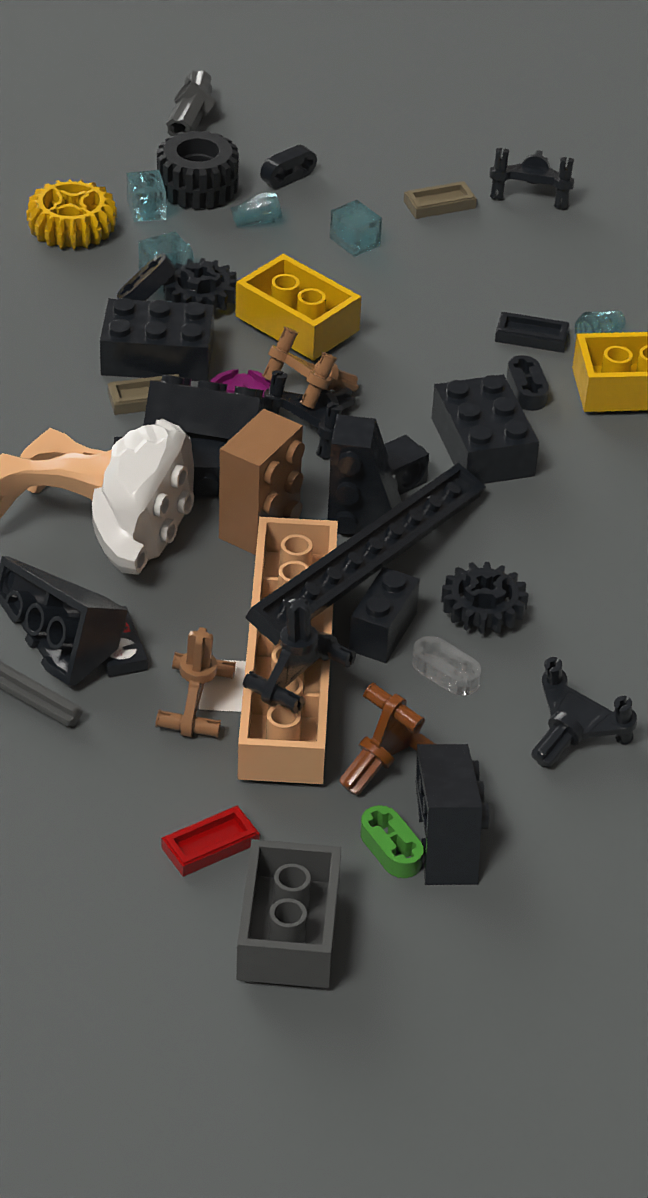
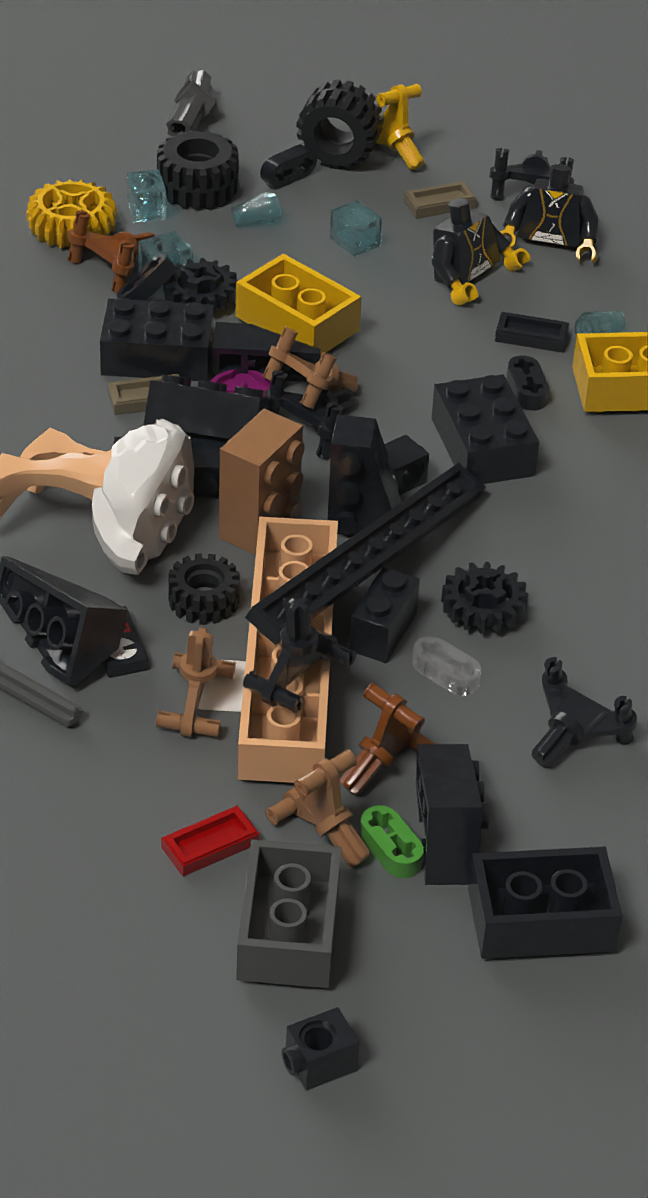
none -> dark orange axle [67,211,157,293]
none -> black tyre [168,553,240,625]
none -> black slope [212,322,321,381]
none -> medium nougat axle [265,749,370,867]
none -> black brick [281,1007,360,1091]
none -> black tyre [296,79,384,170]
none -> yellow axle [376,83,424,171]
none -> torso [431,198,531,305]
none -> black brick [468,846,623,959]
none -> torso [500,164,599,263]

